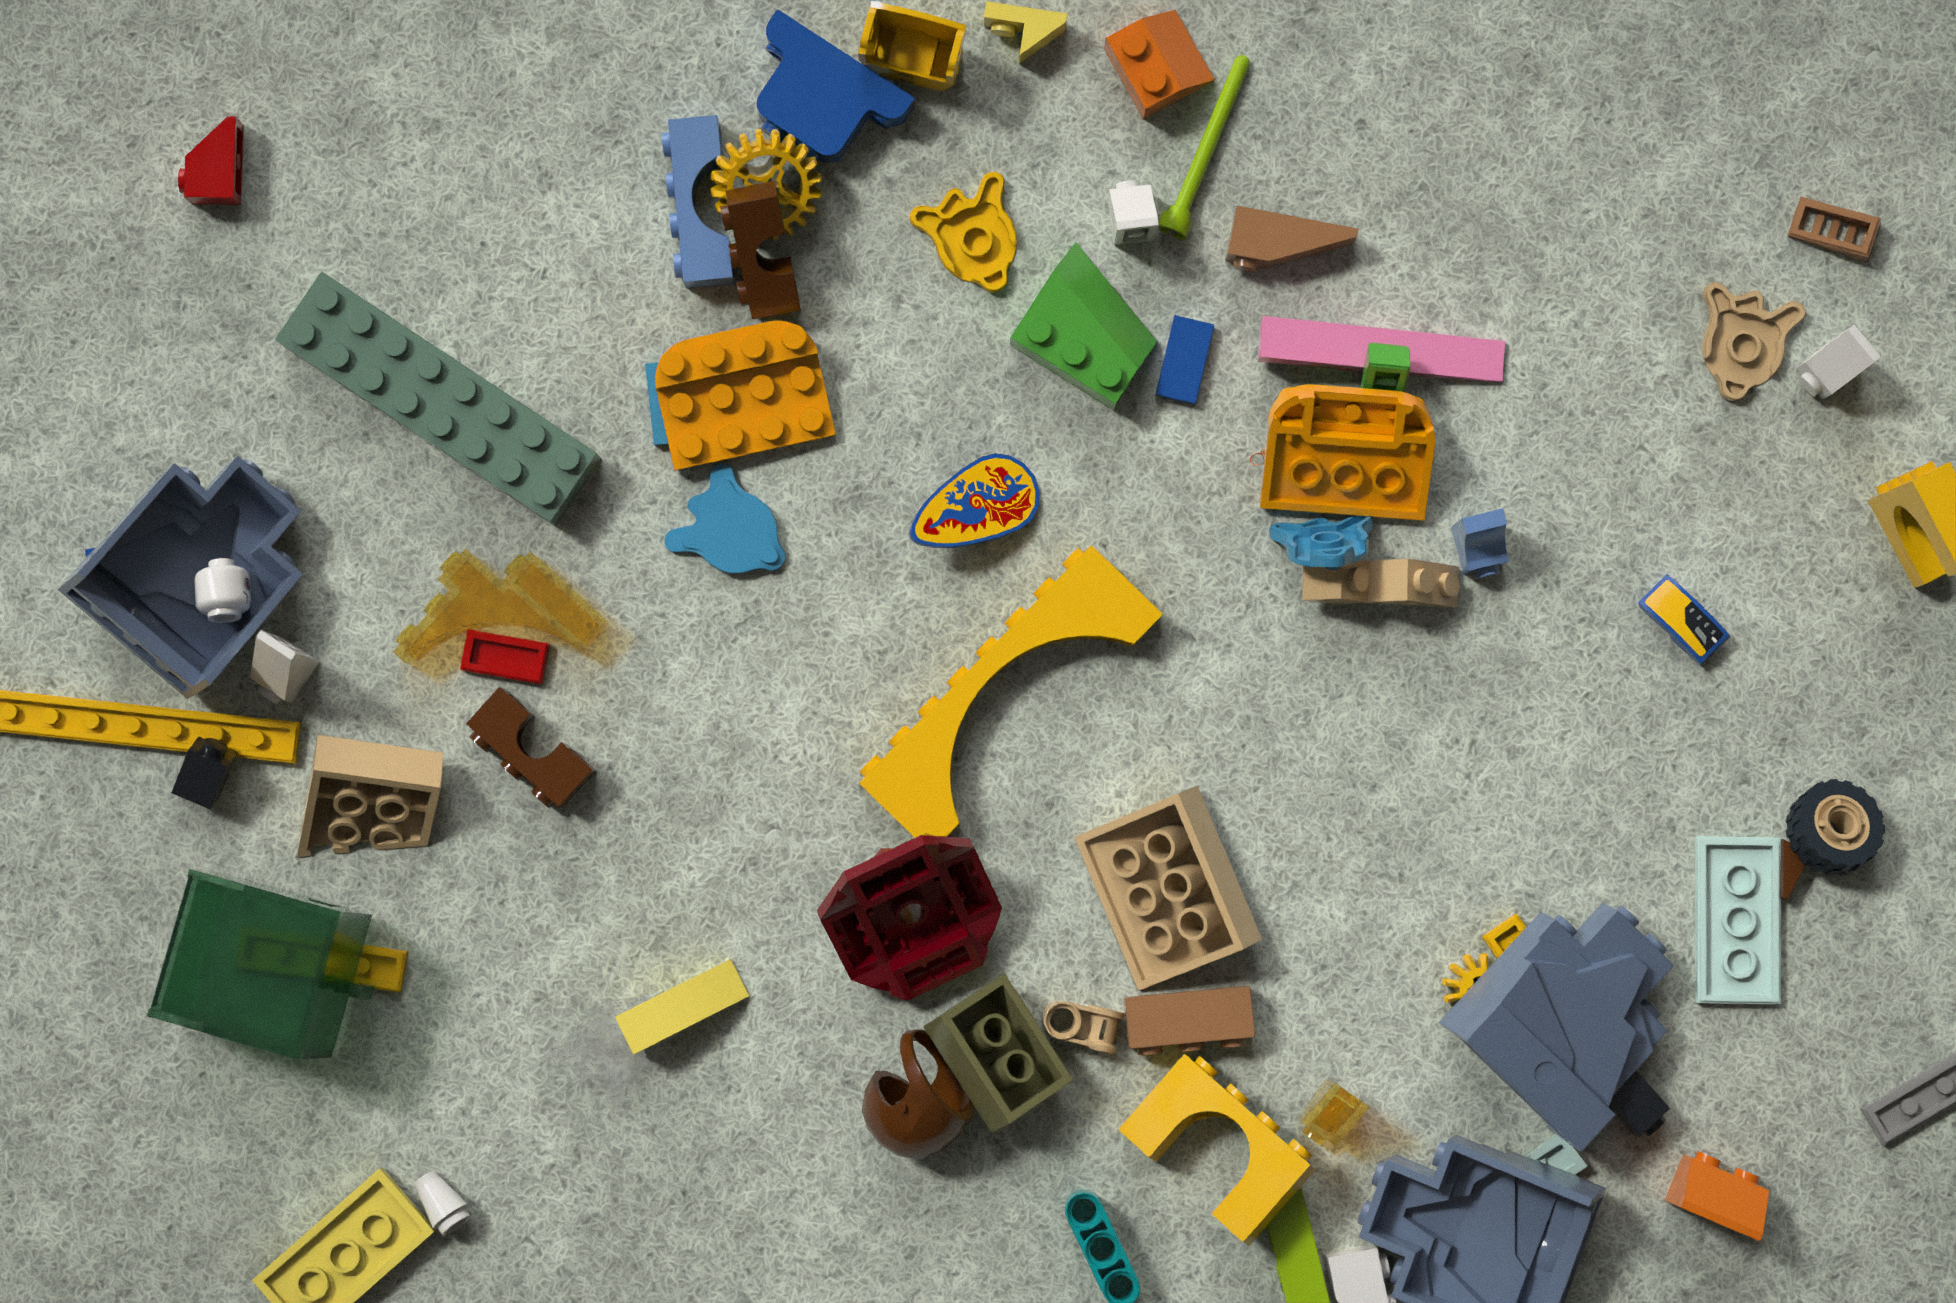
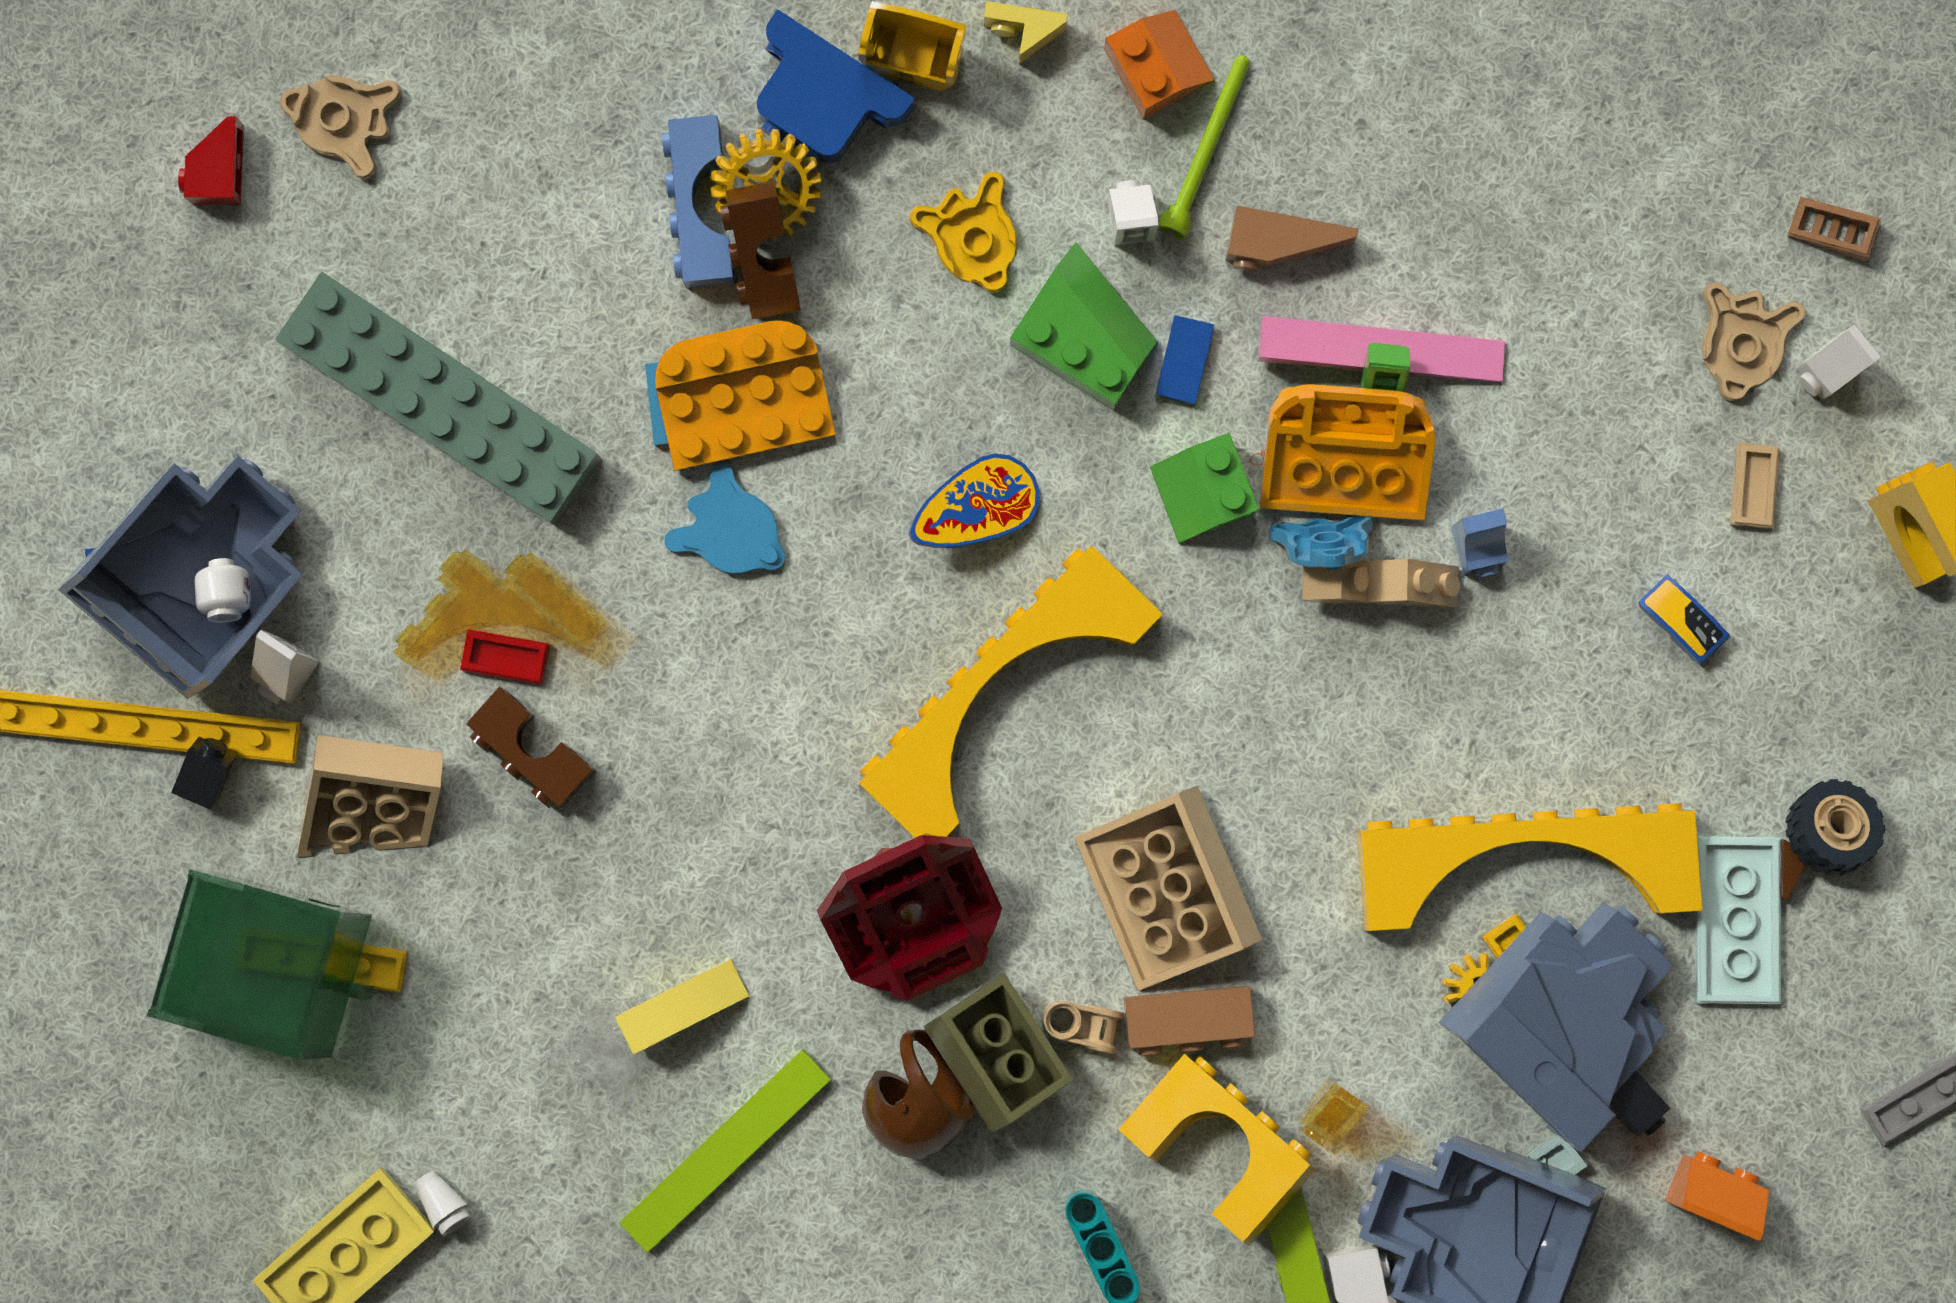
none -> tan tile [280,75,402,180]
none -> lime tile [619,1049,831,1253]
none -> bright green slope [1150,433,1259,544]
none -> yellow arch [1357,803,1703,931]
none -> tan tile [1730,443,1780,529]

